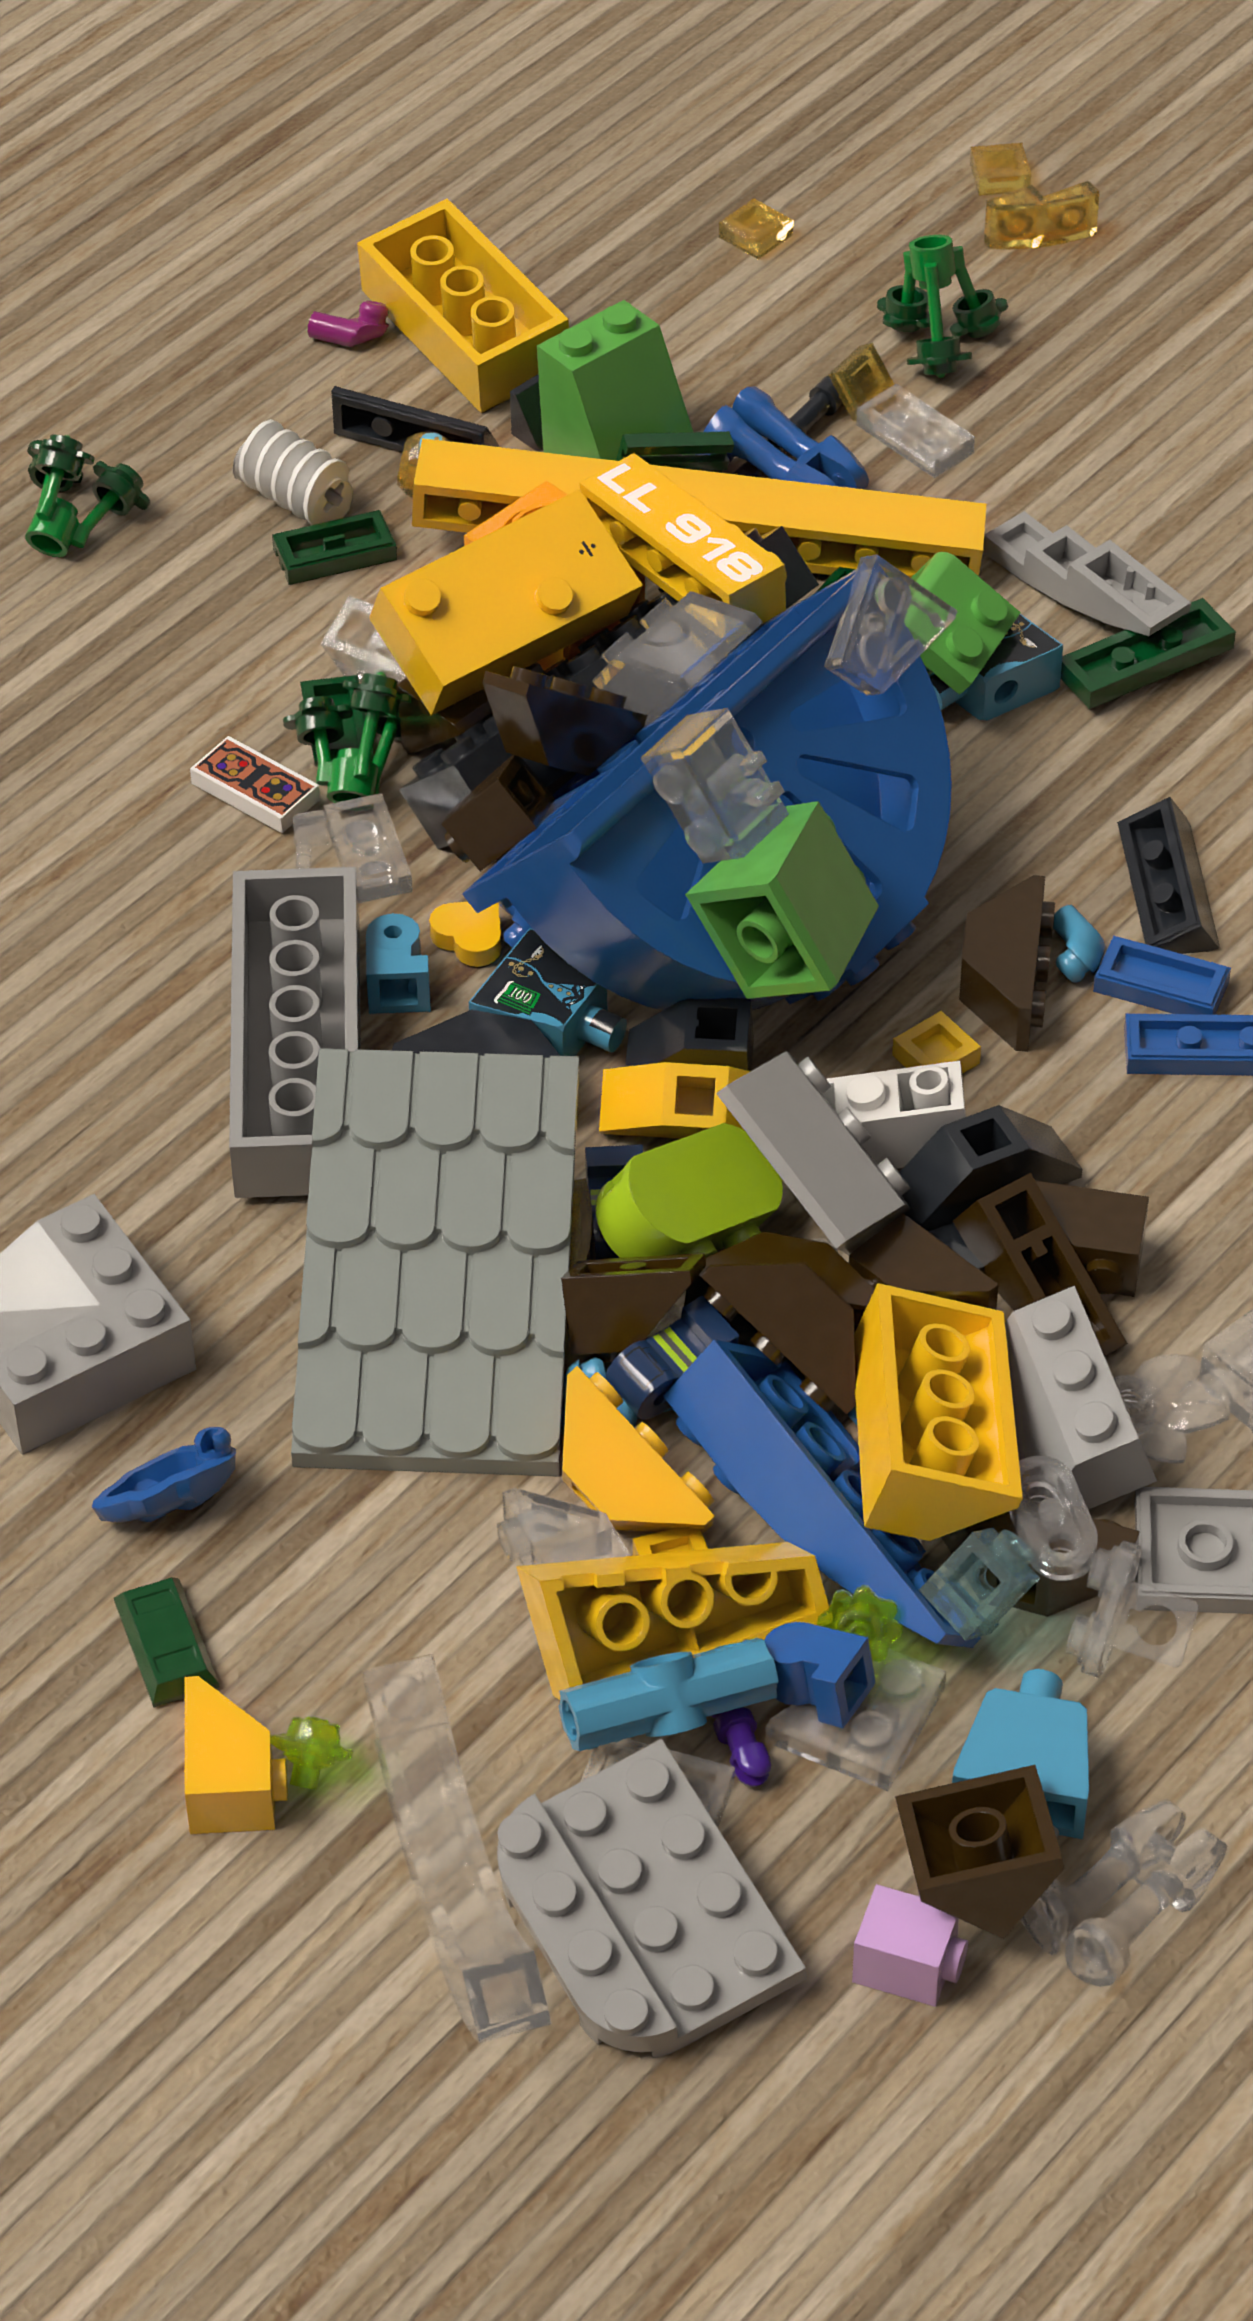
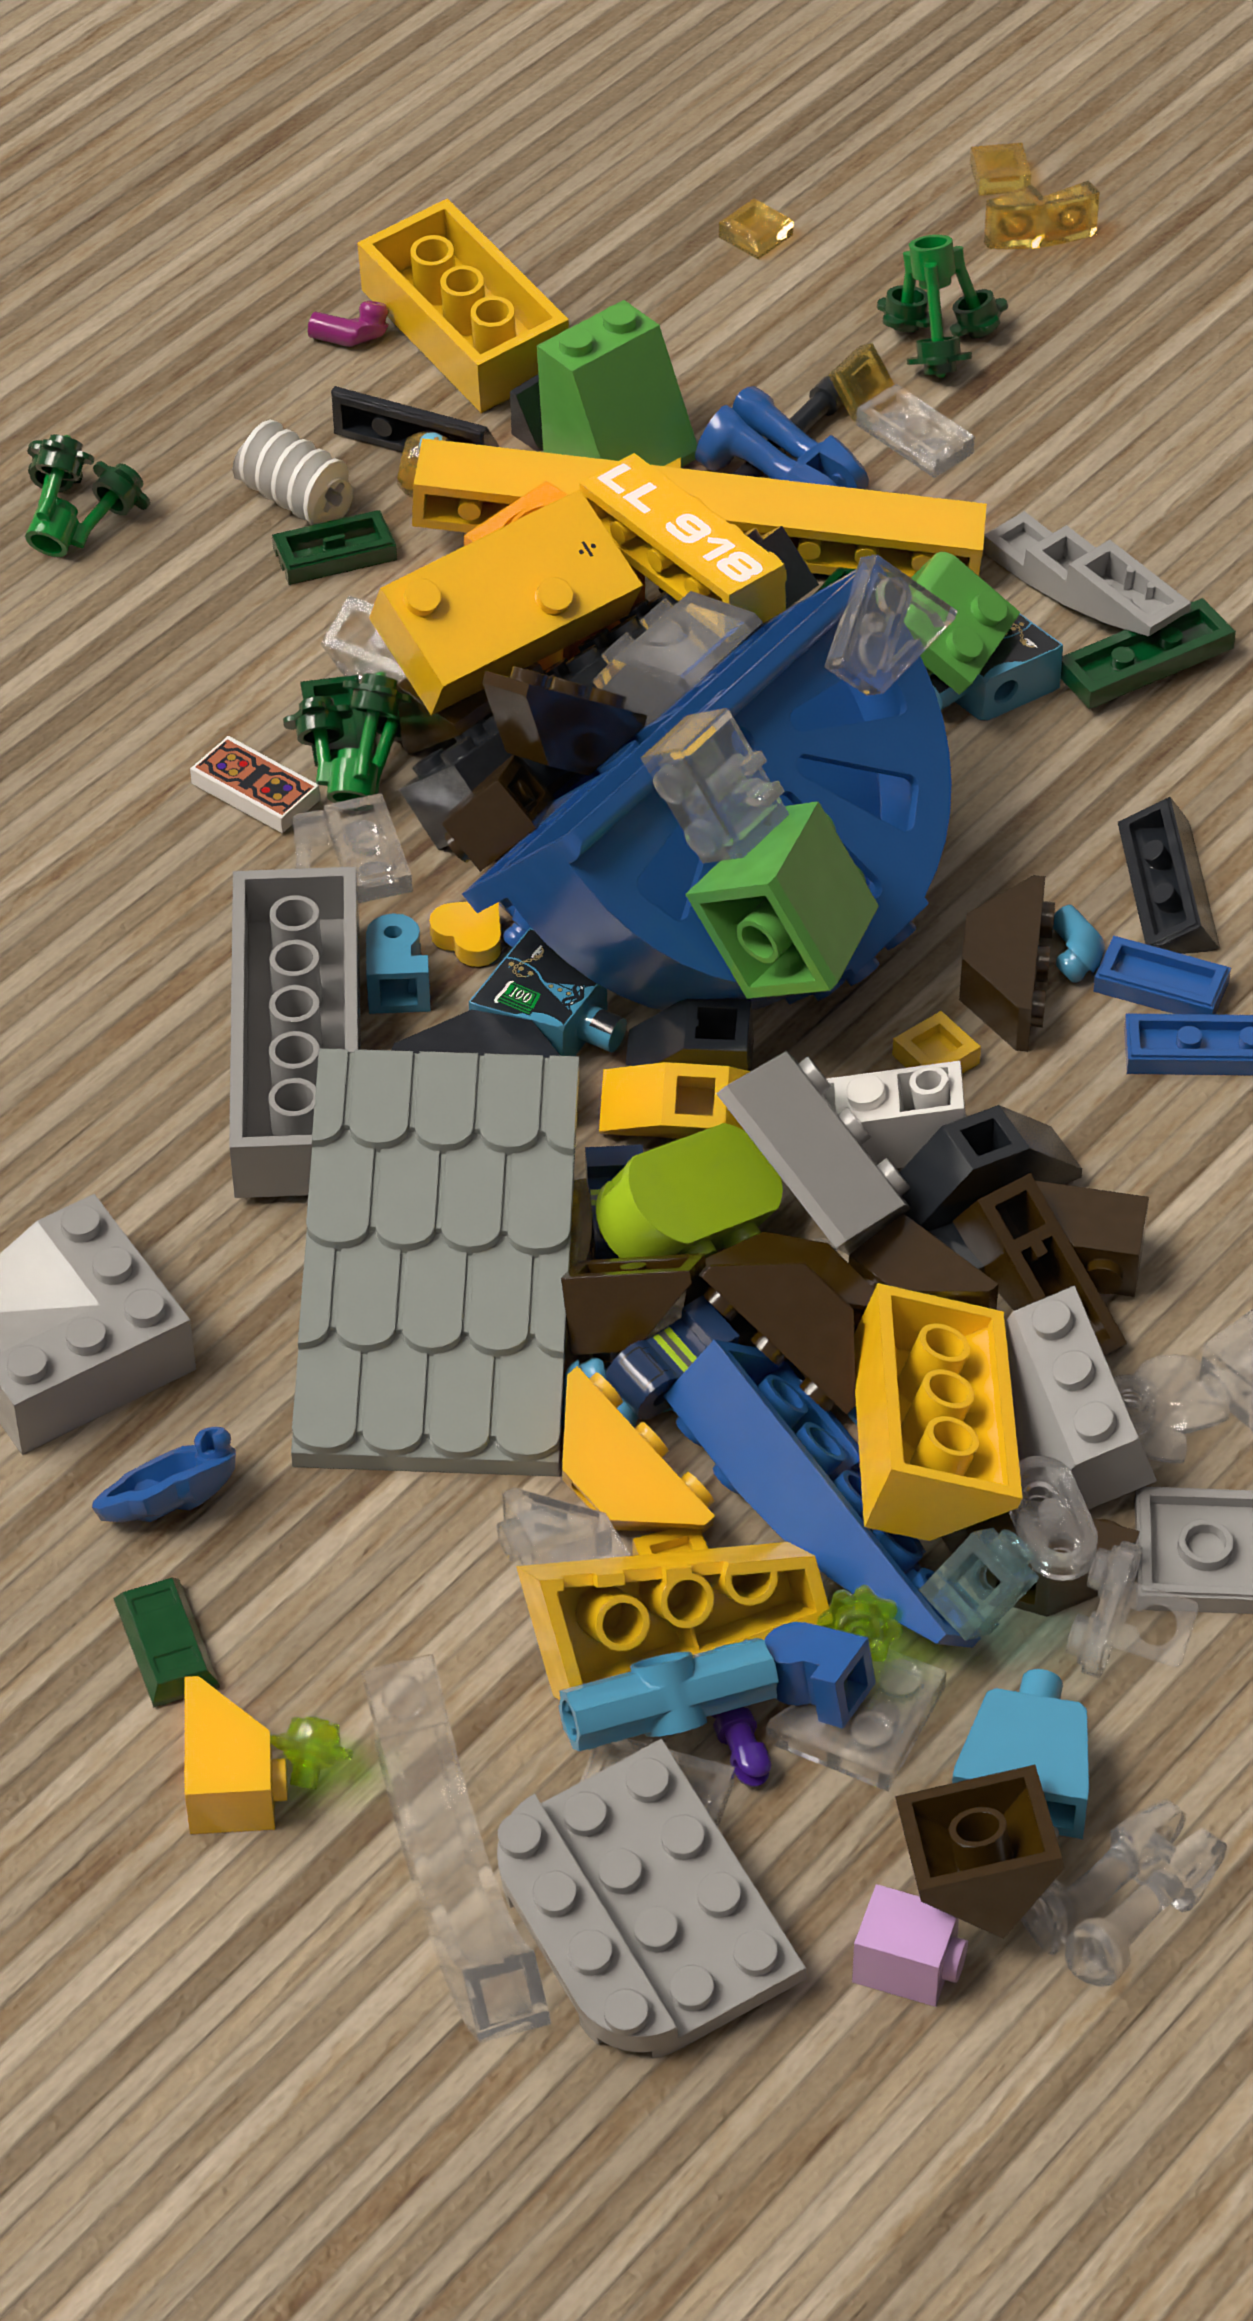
dark green tile [616,431,734,473] -> none

